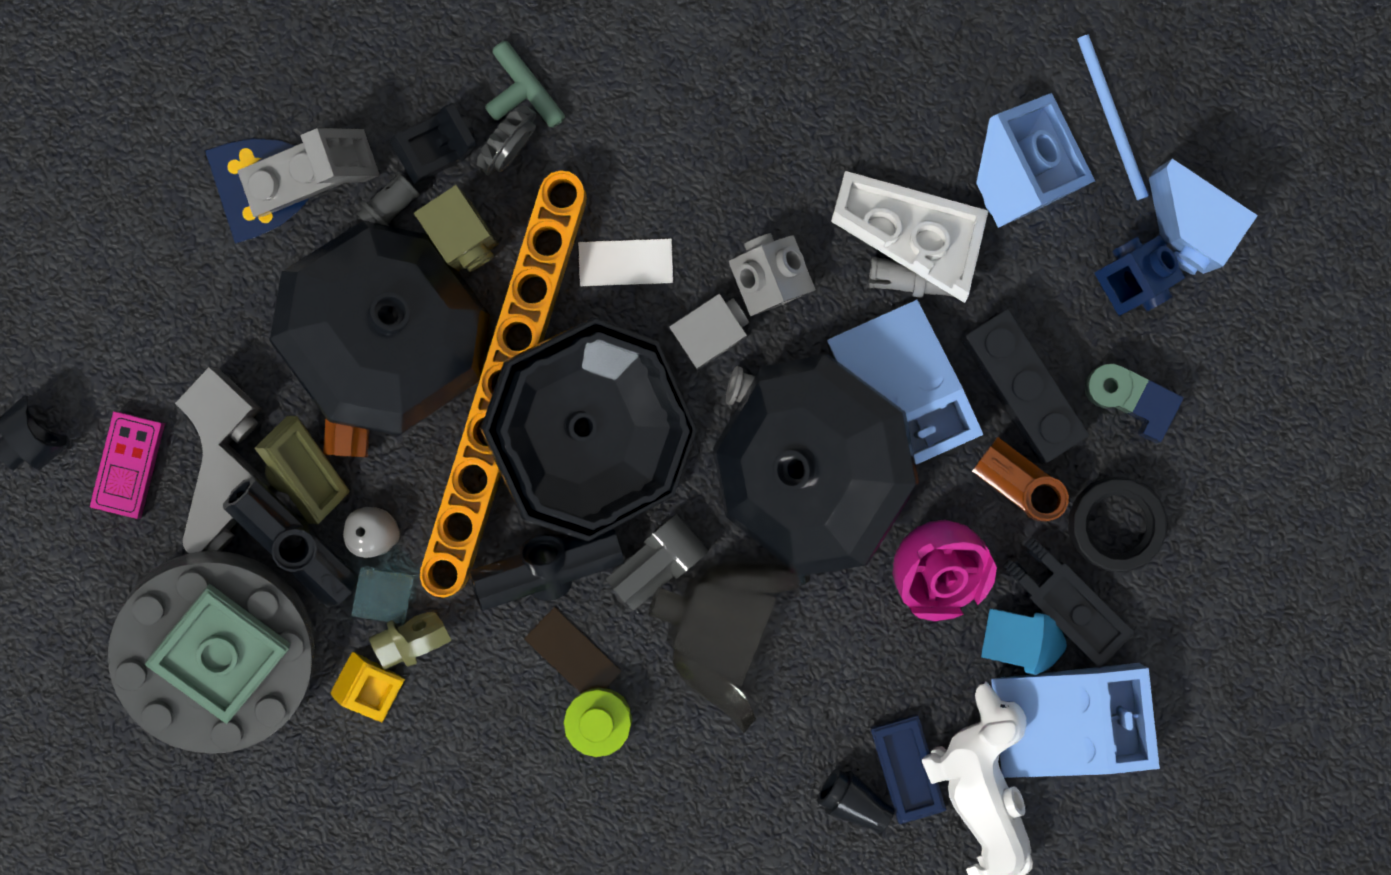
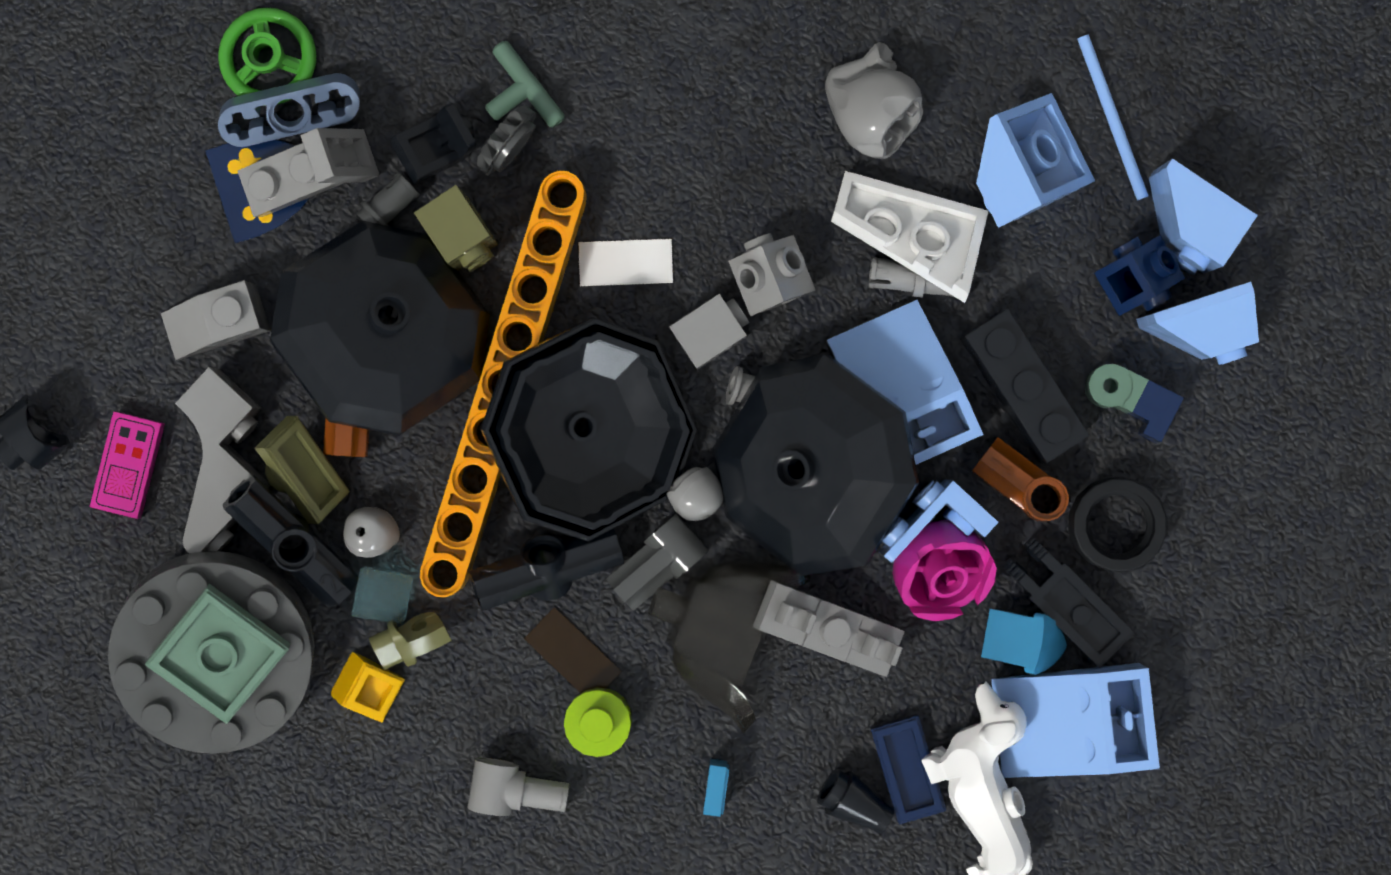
none -> light grey slope [161,280,271,361]
none -> bright green piece [218,8,316,106]
none -> sand blue beam [218,73,360,147]
none -> light grey pin [467,758,569,816]
none -> light grey piece [667,467,723,521]
none -> dark azure tile [703,759,729,817]
none -> light grey plate [753,580,905,677]
none -> light grey piece [825,42,923,159]
none -> light blue bracket [878,479,998,563]
none -> light blue slope [1136,282,1259,365]

